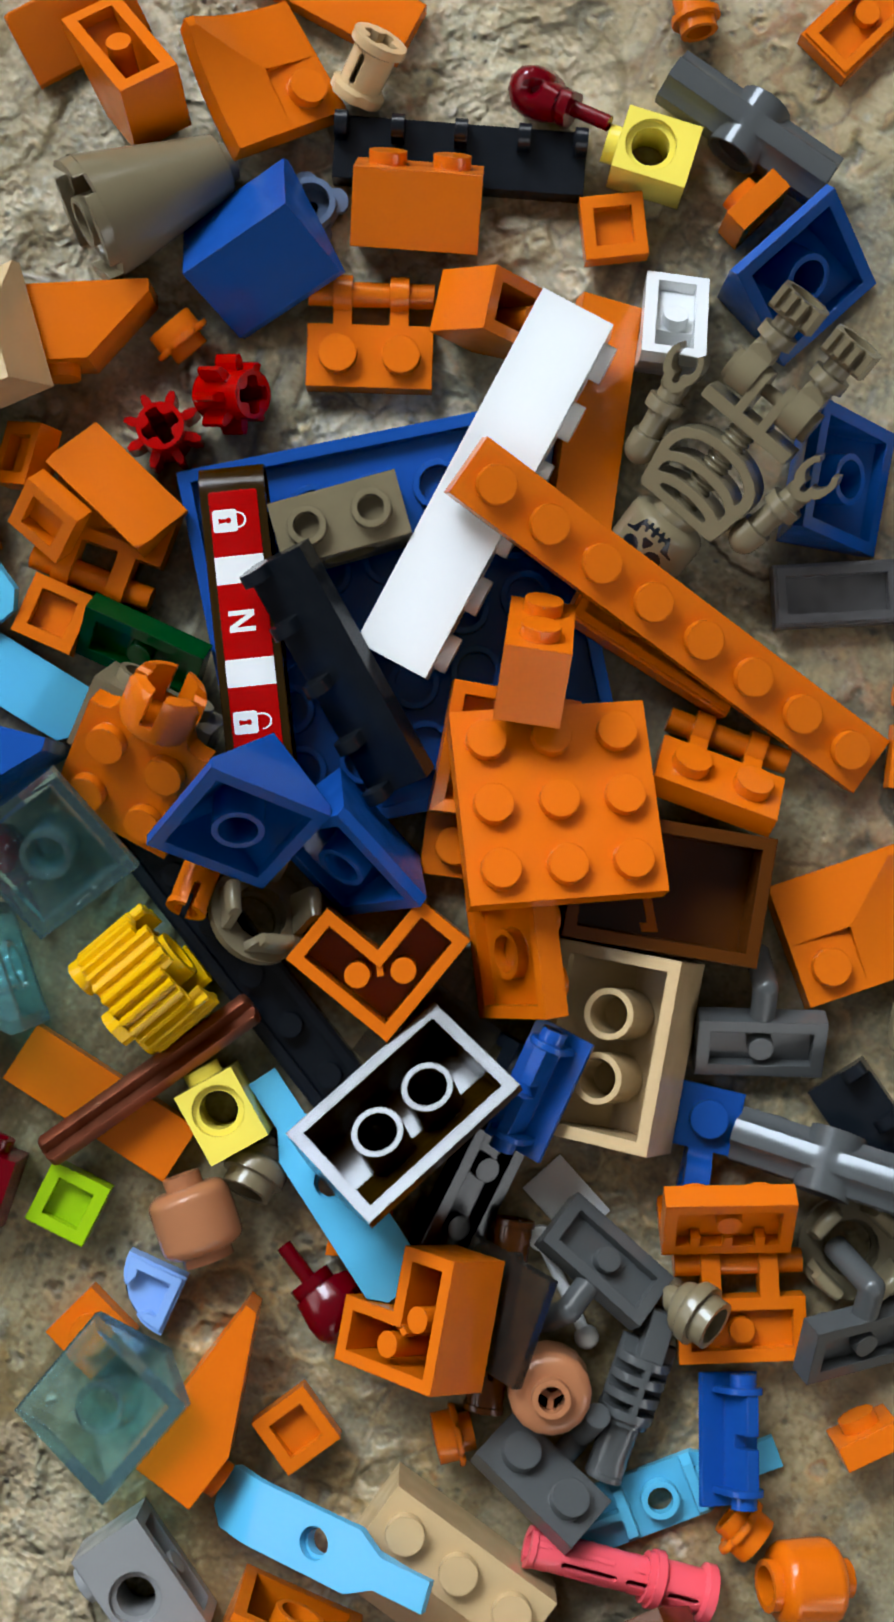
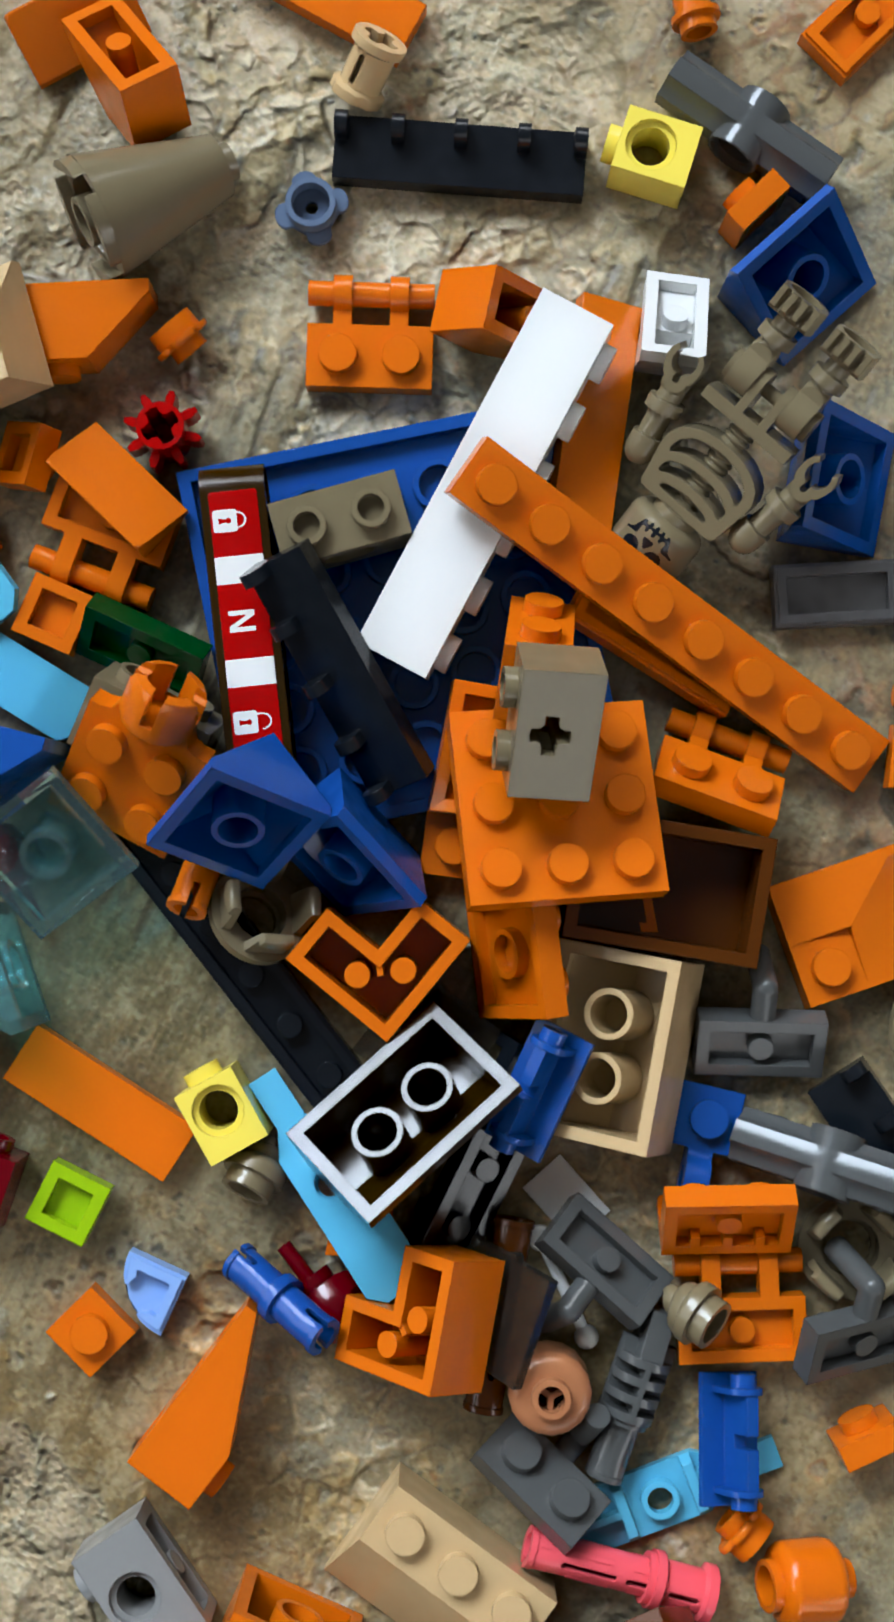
orange plate [7,469,92,564] -> none
clear light blue slope [14,1311,191,1505] -> none
copper axle [38,994,262,1165] -> none
yellow brick [68,903,220,1055] -> none
nougat head [148,1168,243,1270] -> none
orange plate [180,1,347,162] -> none
blue slope [182,158,345,339] -> none
red gear [192,354,271,435] -> none
medium azure piece [214,1464,434,1615] -> none
orange plate [251,1379,342,1476] -> none
orange brick [350,147,484,255] -> none
orange plate [430,1402,477,1467] -> none
dark red piece [508,65,613,132] -> none
orange plate [578,191,649,268] -> none
none -> blue pin [222,1243,340,1356]
none -> dark tan brick [491,642,609,802]

